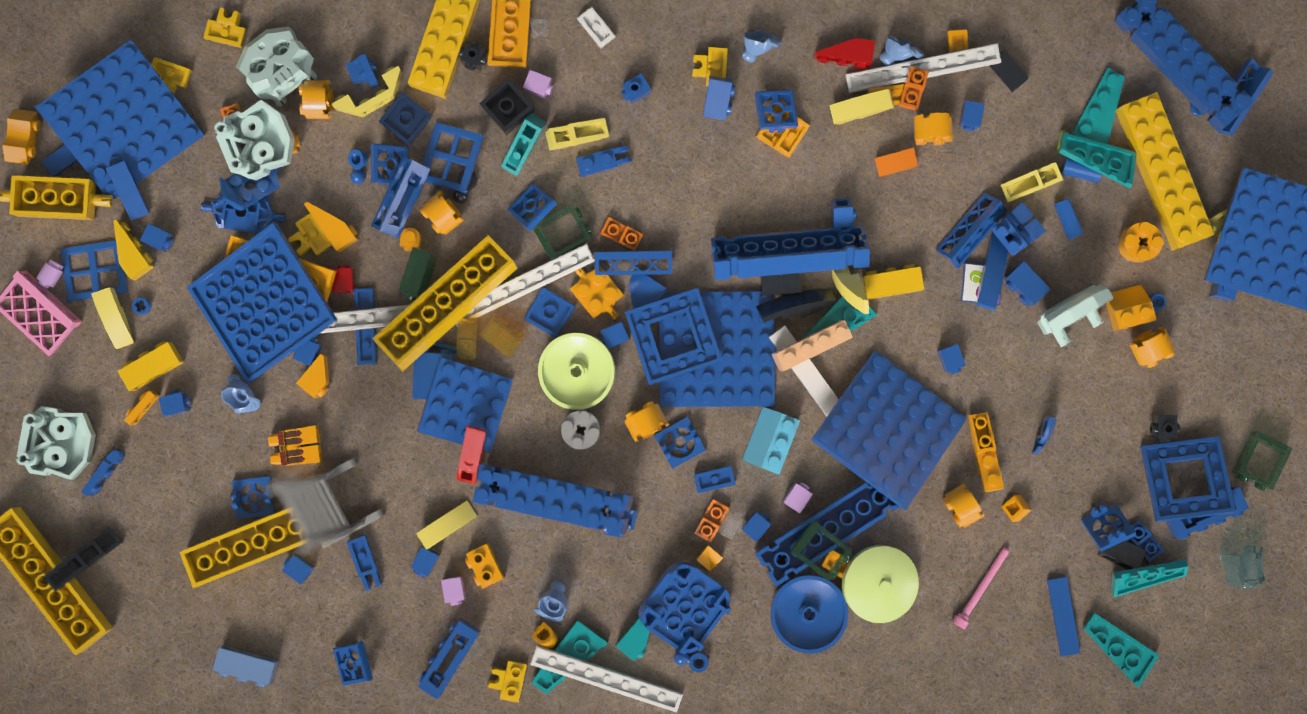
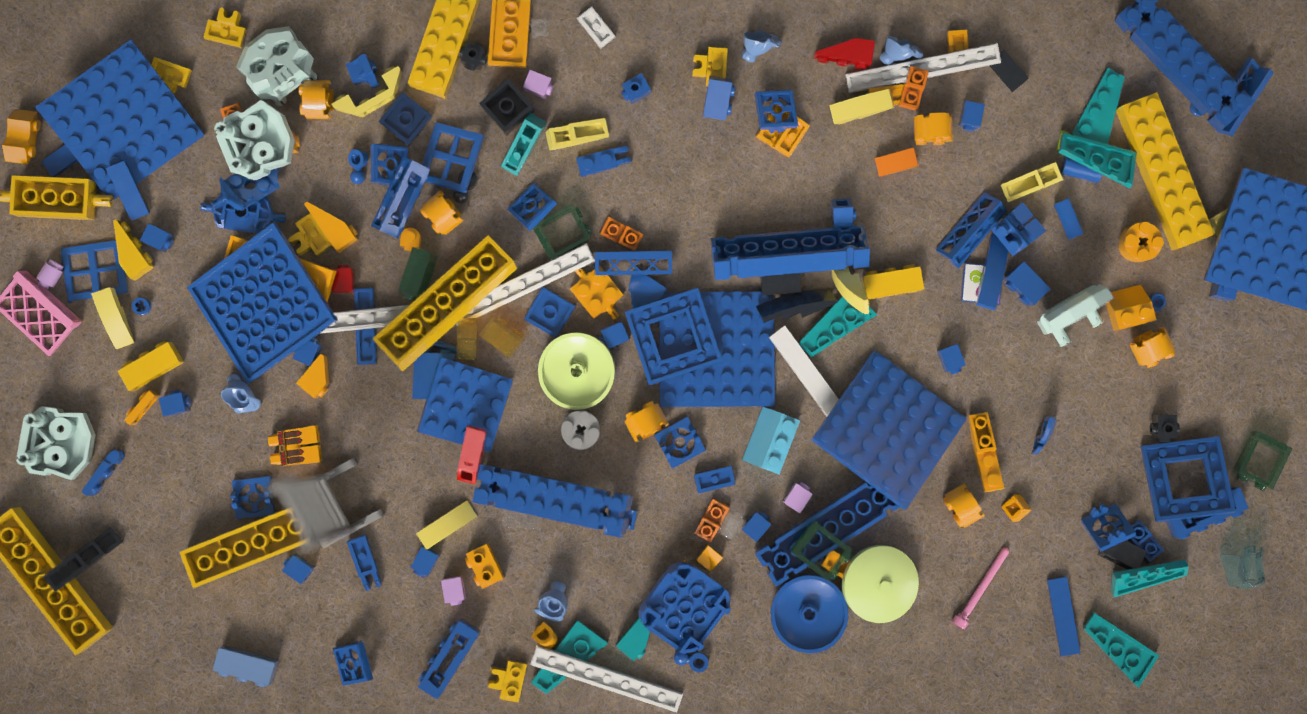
light nougat brick [771,320,853,371] -> none

